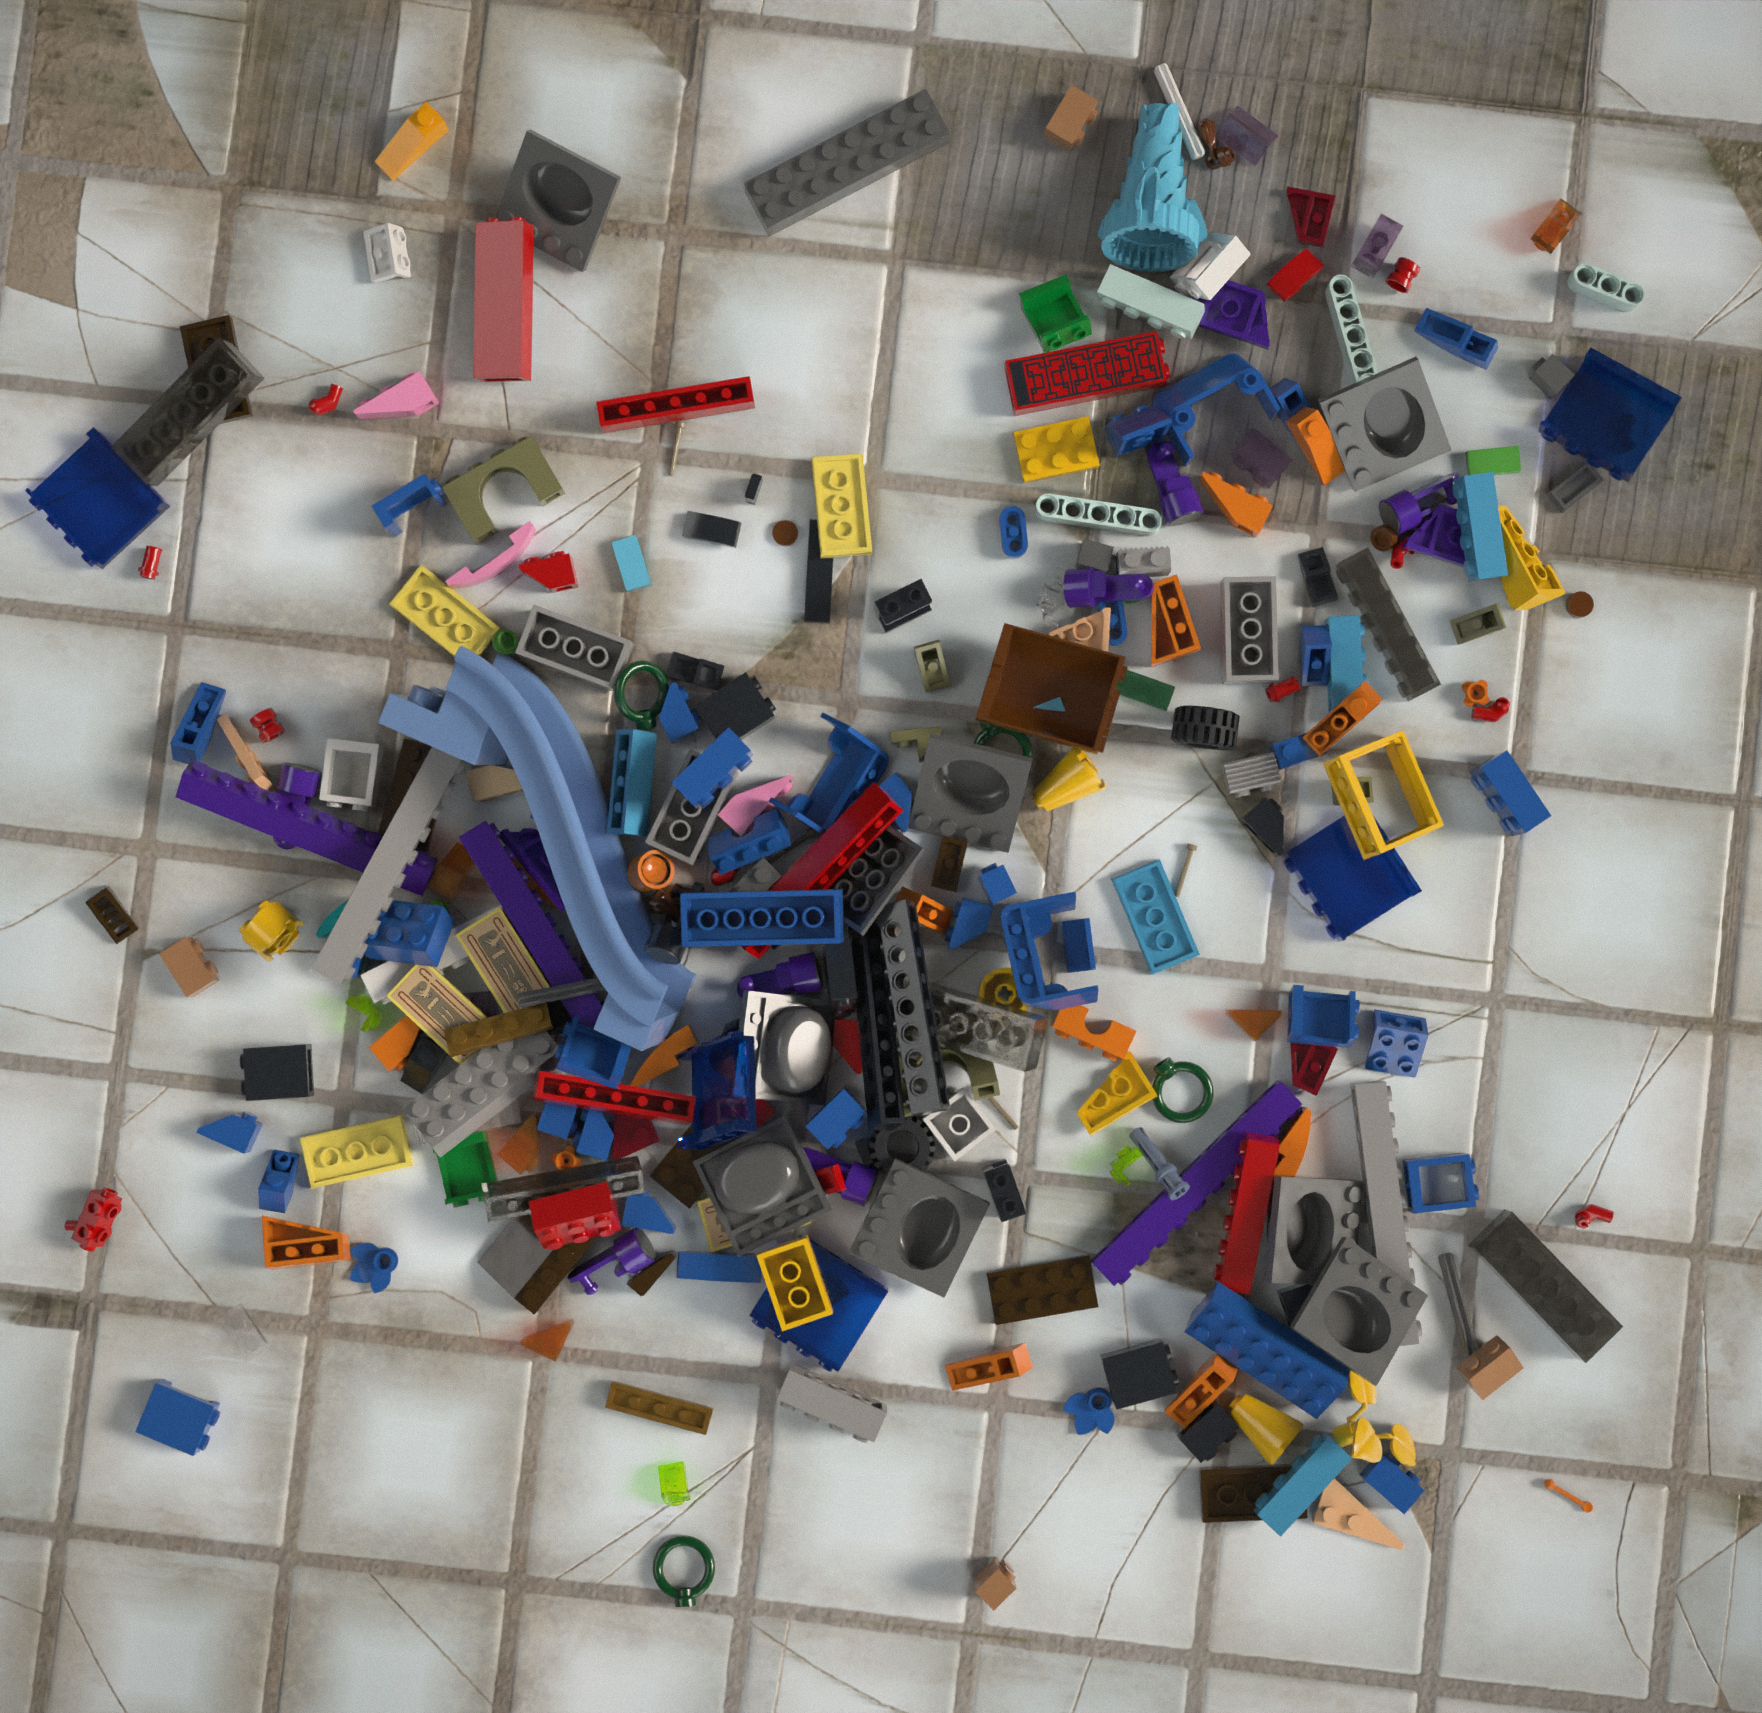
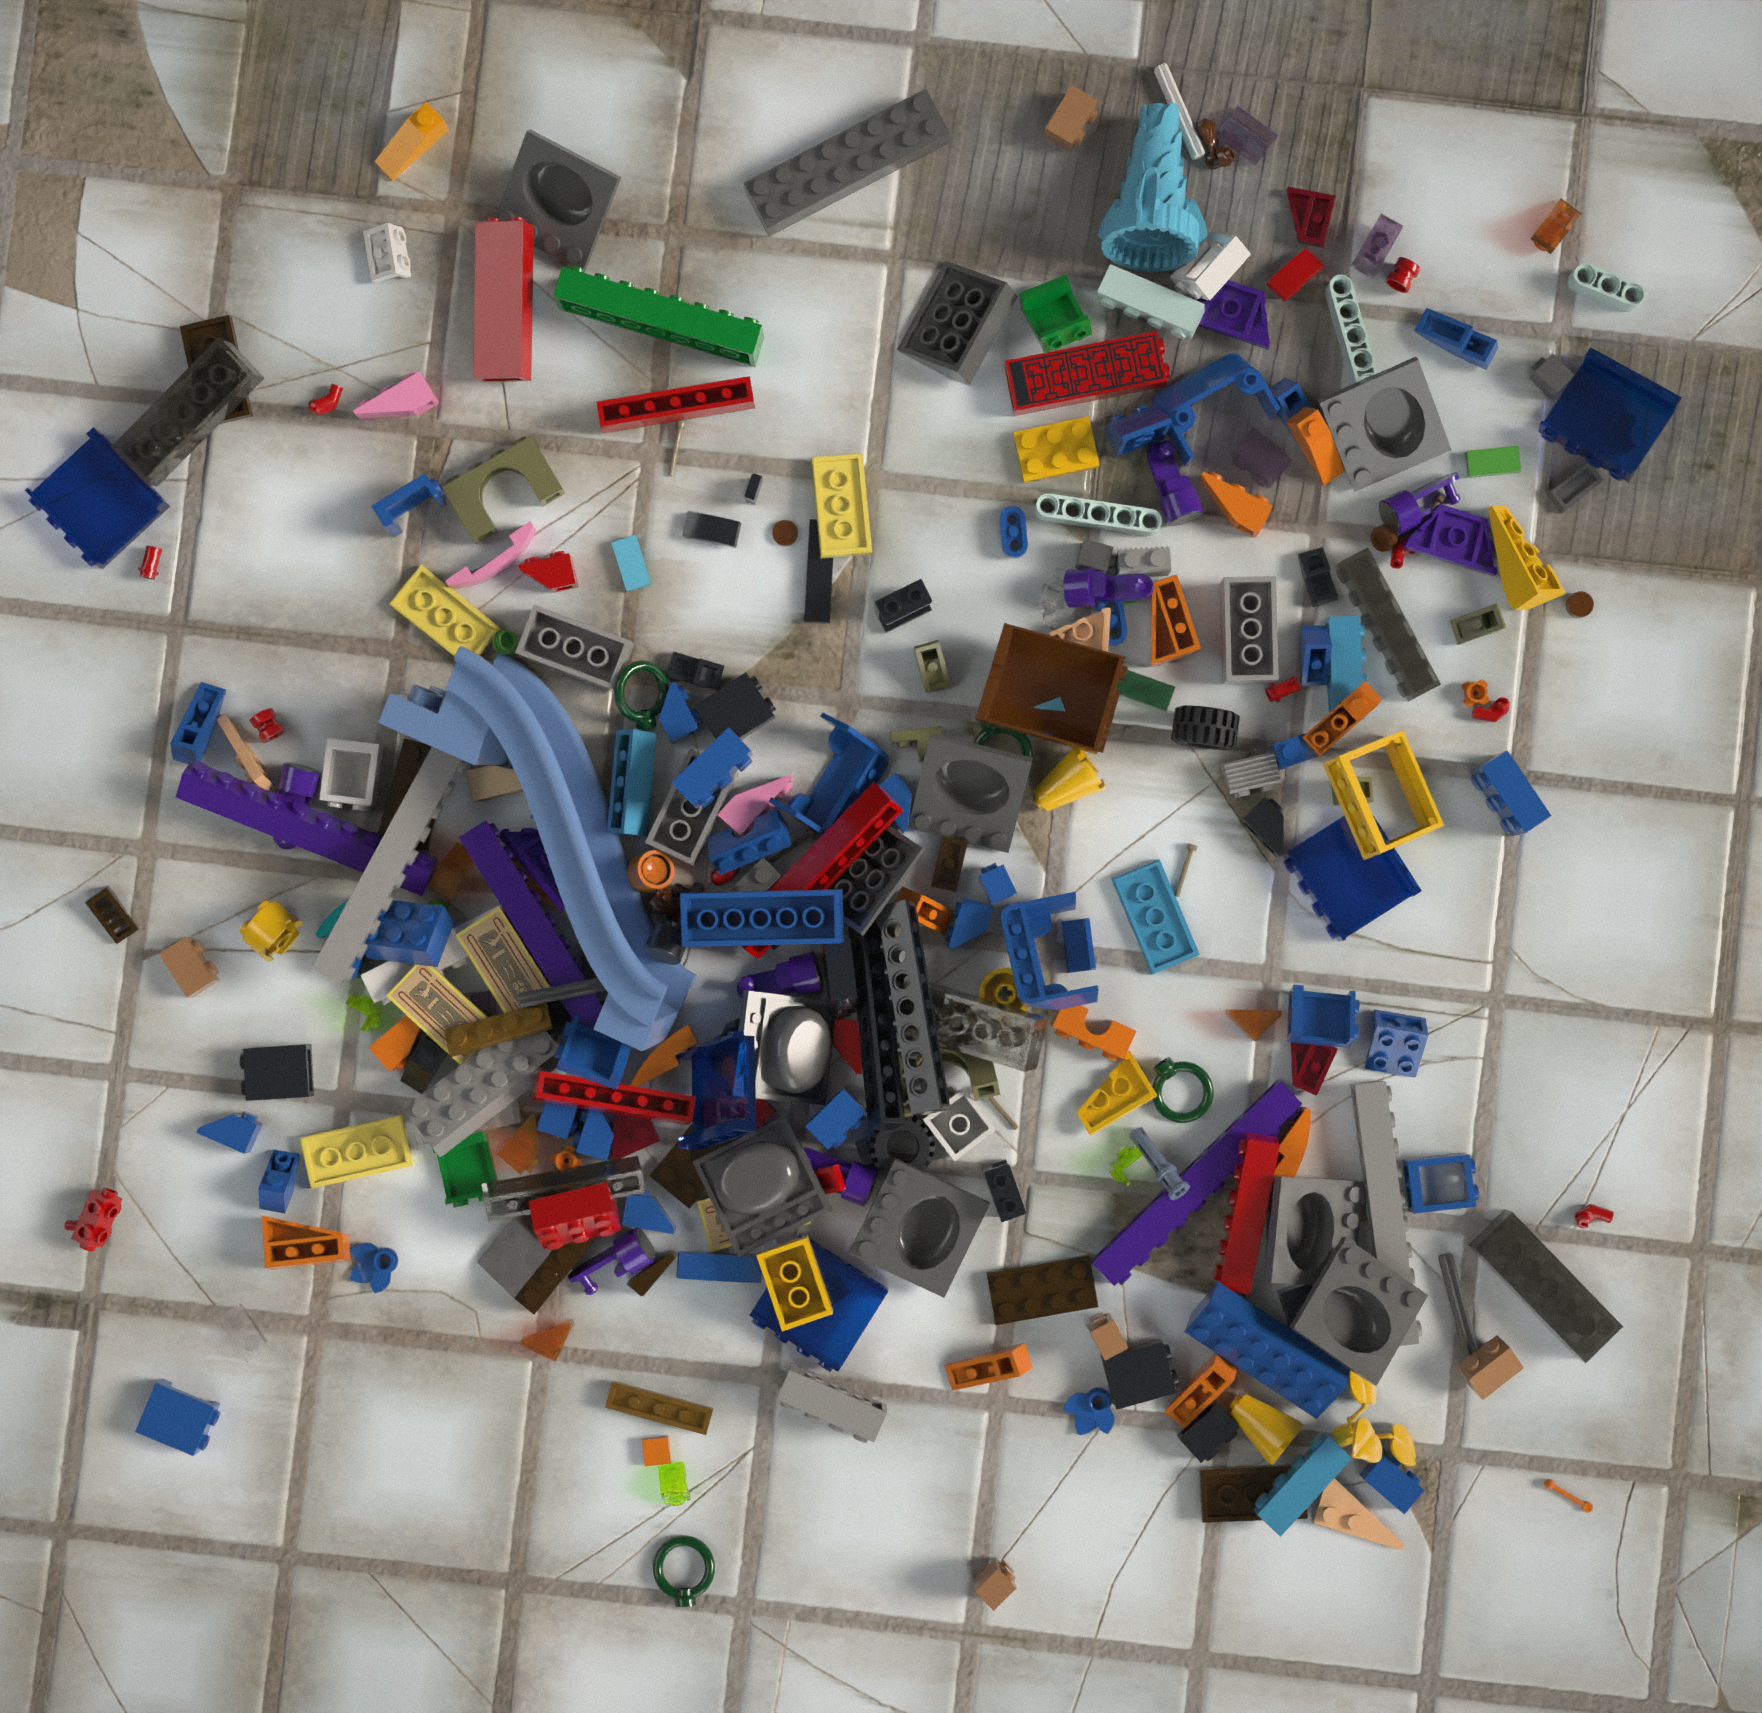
dark azure brick [1453,472,1508,582] -> none
none -> green brick [553,266,764,367]
none -> orange tile [642,1436,672,1467]
none -> dark grey slope [897,261,1018,386]
none -> medium nougat brick [1086,1312,1128,1361]

